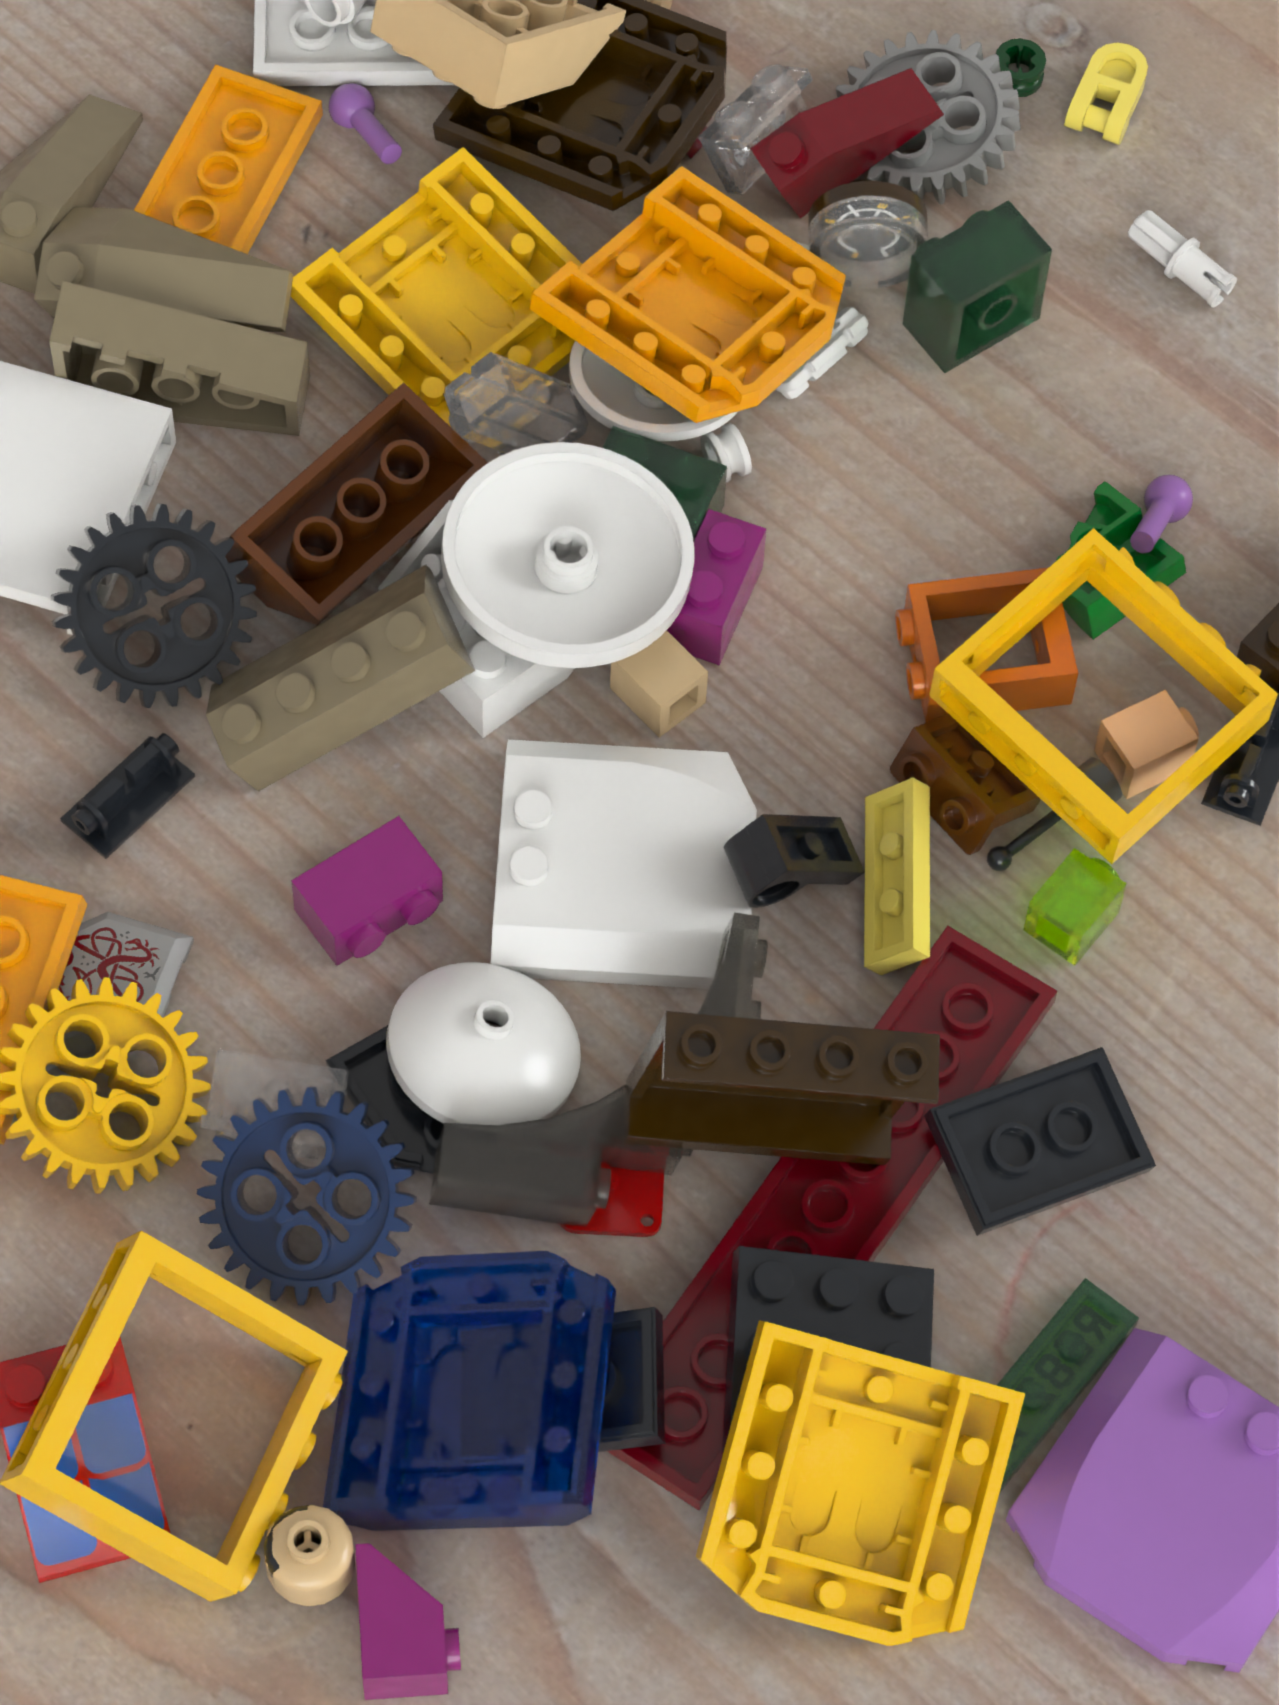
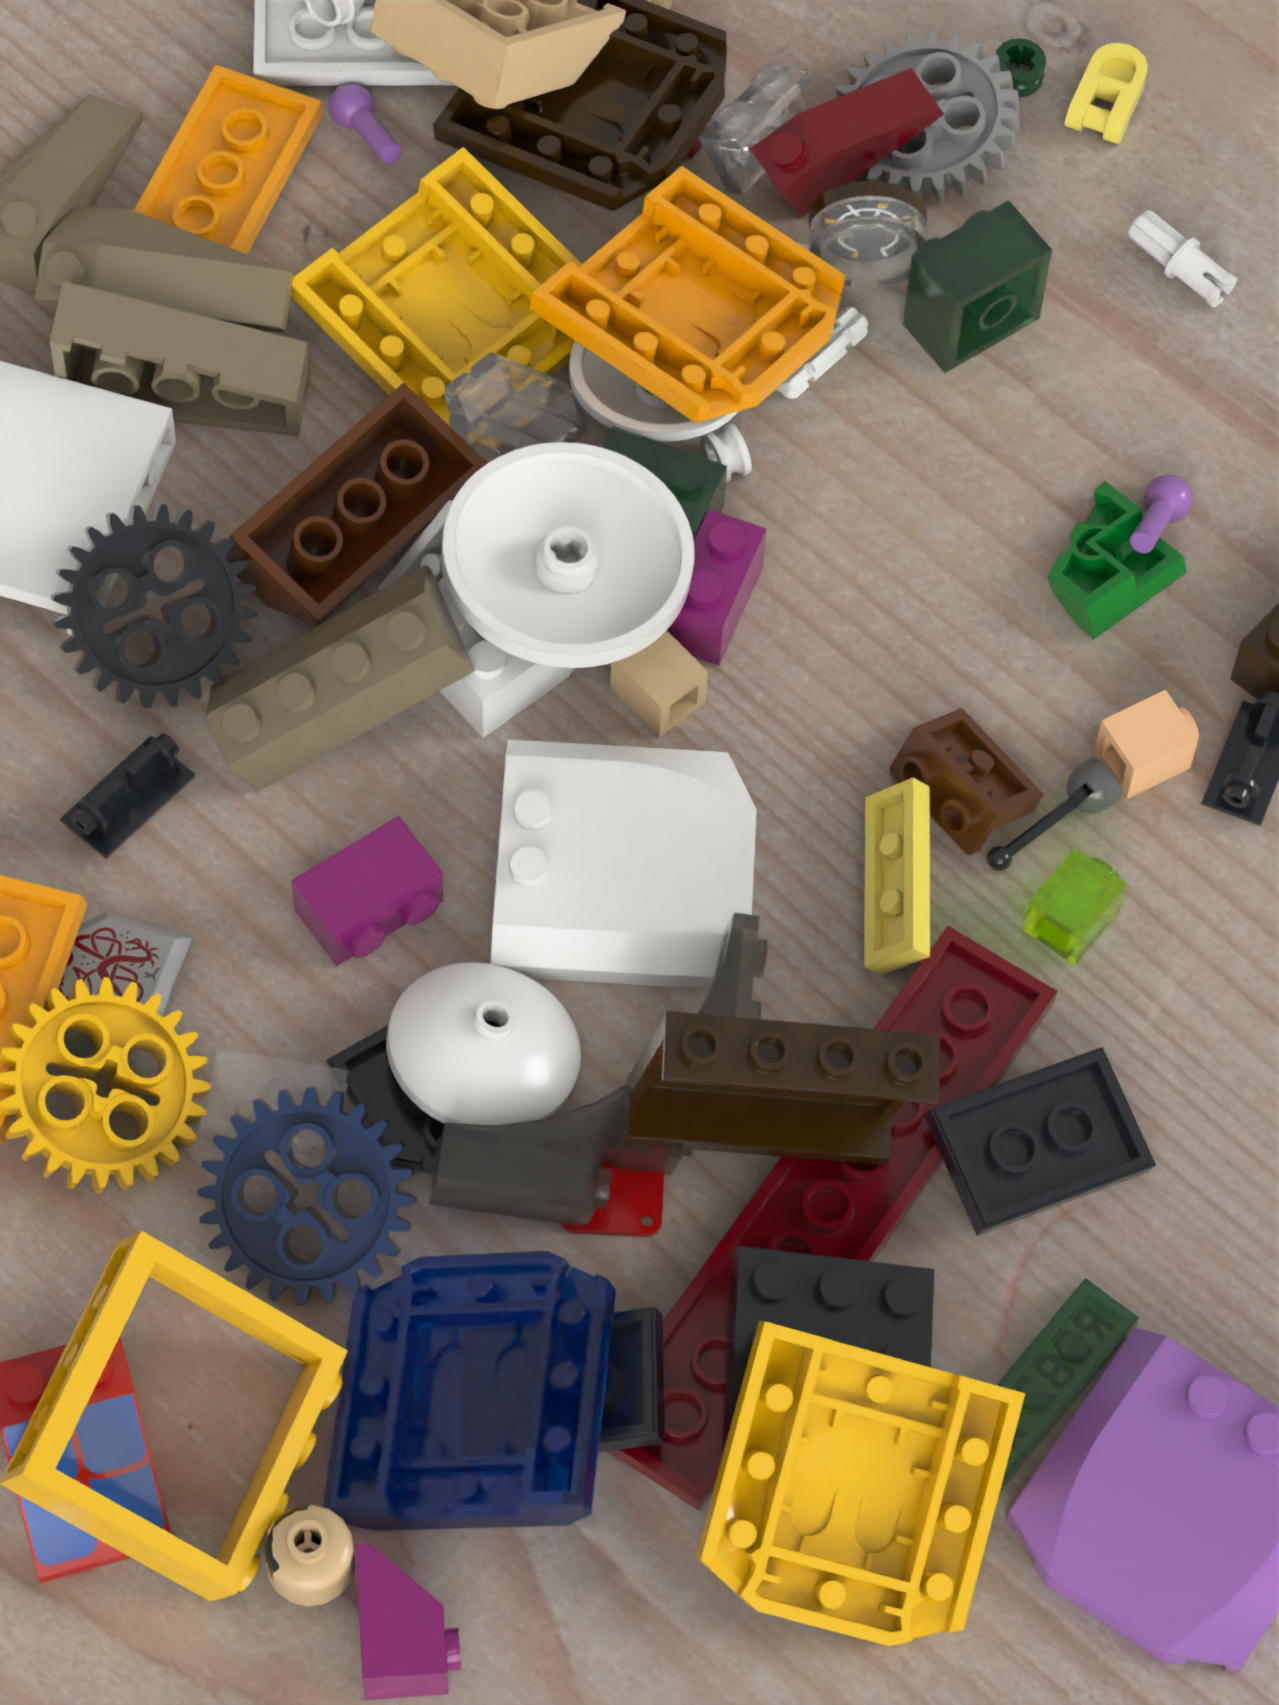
black plate [723,814,865,908] -> none
orange window [895,567,1079,722] -> none
yellow window [929,528,1278,864] -> none

